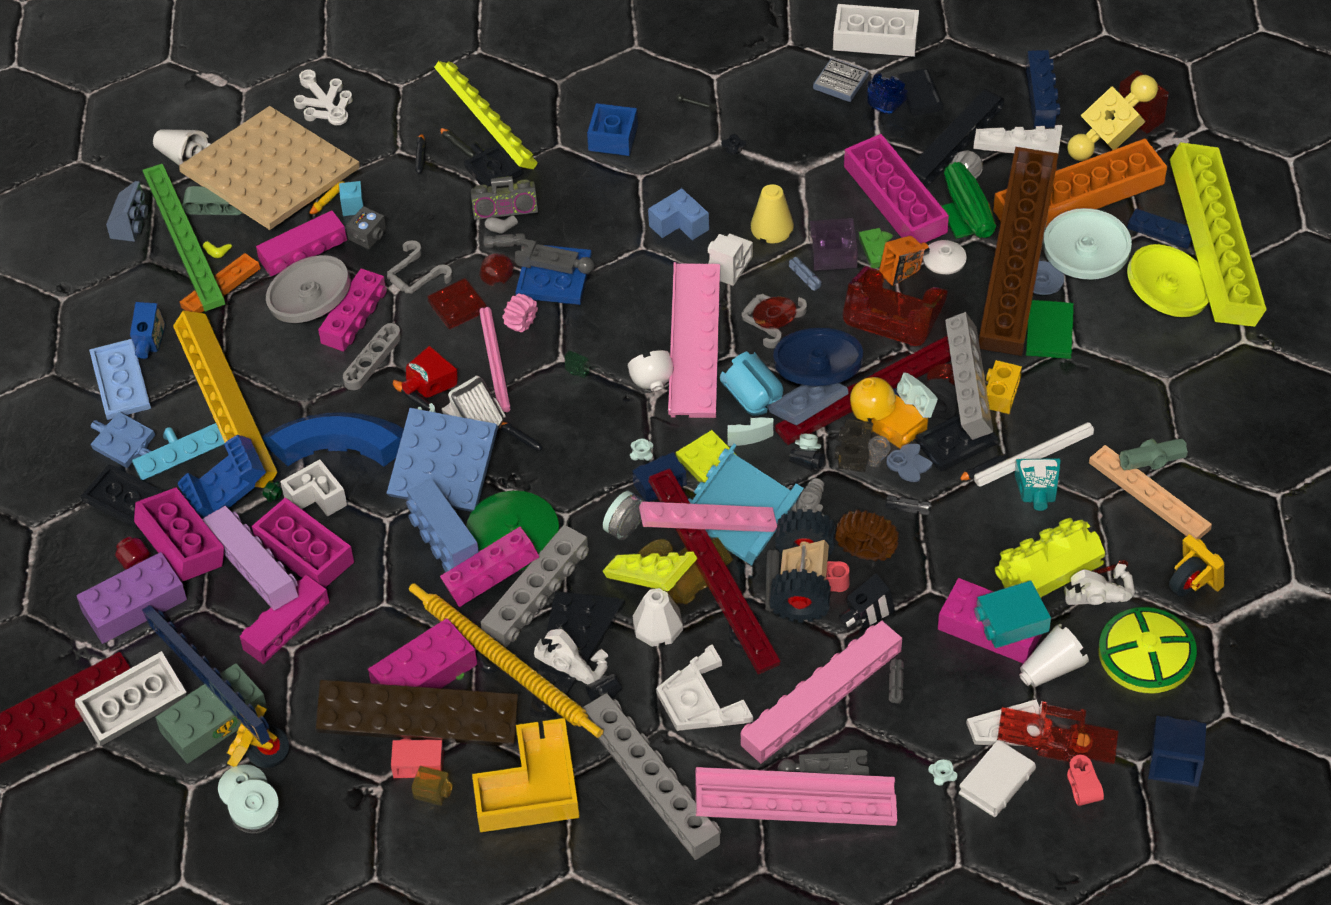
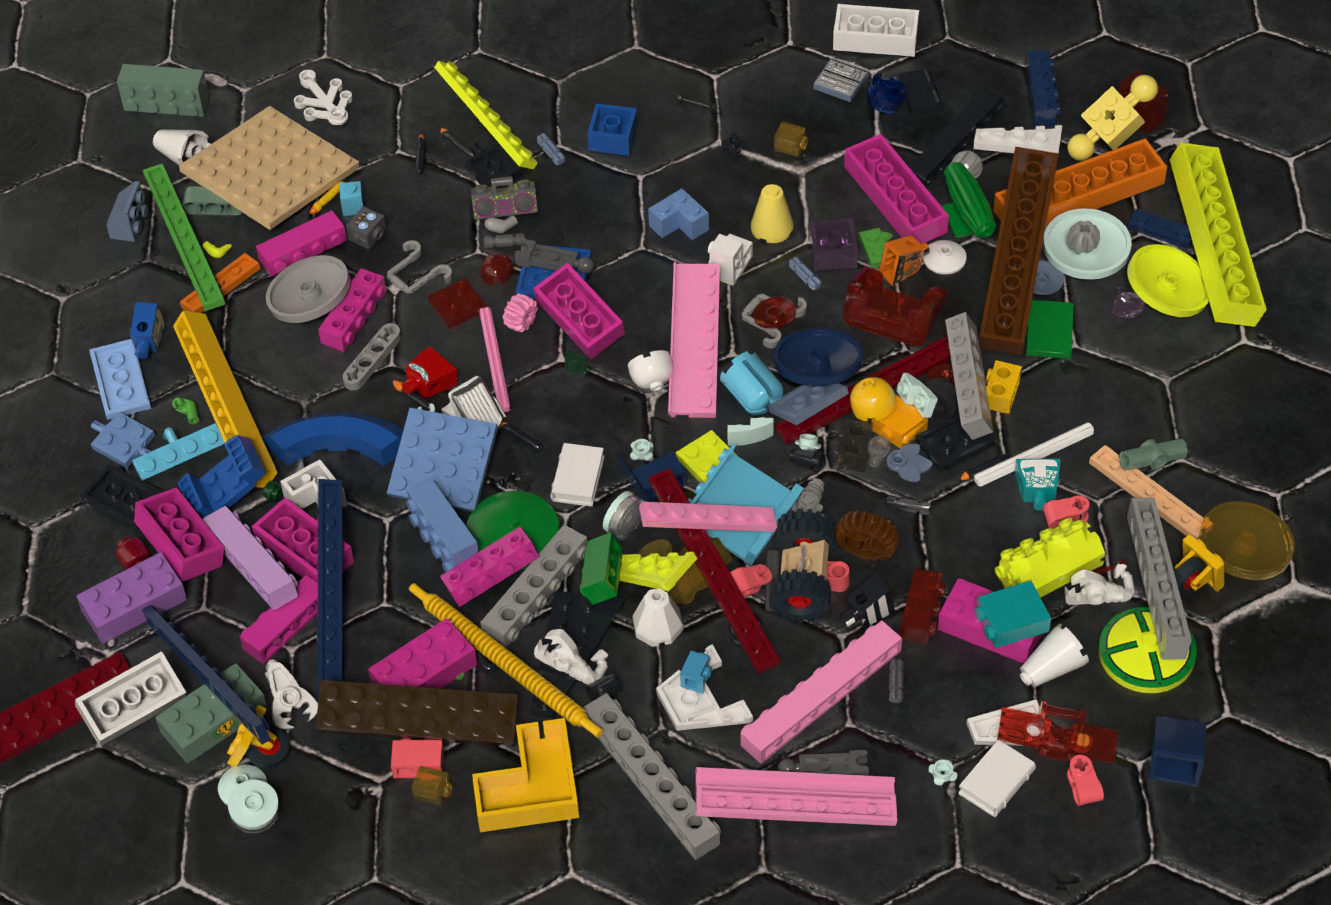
none -> sand green brick [117,64,210,117]
none -> bright green arm [172,397,199,425]
none -> white animal [265,659,318,730]
none -> dark blue plate [317,479,342,703]
none -> dark pink brick [533,263,625,360]
none -> sand blue axle [537,133,565,166]
none -> white piece [550,443,604,507]
none -> green brick [580,532,623,605]
none -> dark blue sticker [617,451,650,502]
none -> dark azure brick [680,651,712,694]
none -> coral piece [730,564,772,596]
none -> clear yellow brick [774,121,808,157]
none -> clear red brick [900,568,946,645]
none -> coral piece [1042,496,1089,529]
none -> light grey piece [1068,221,1100,253]
none -> clear purple piece [1111,287,1146,319]
none -> light grey brick [1127,498,1191,660]
none -> clear yellow dish [1199,501,1295,580]

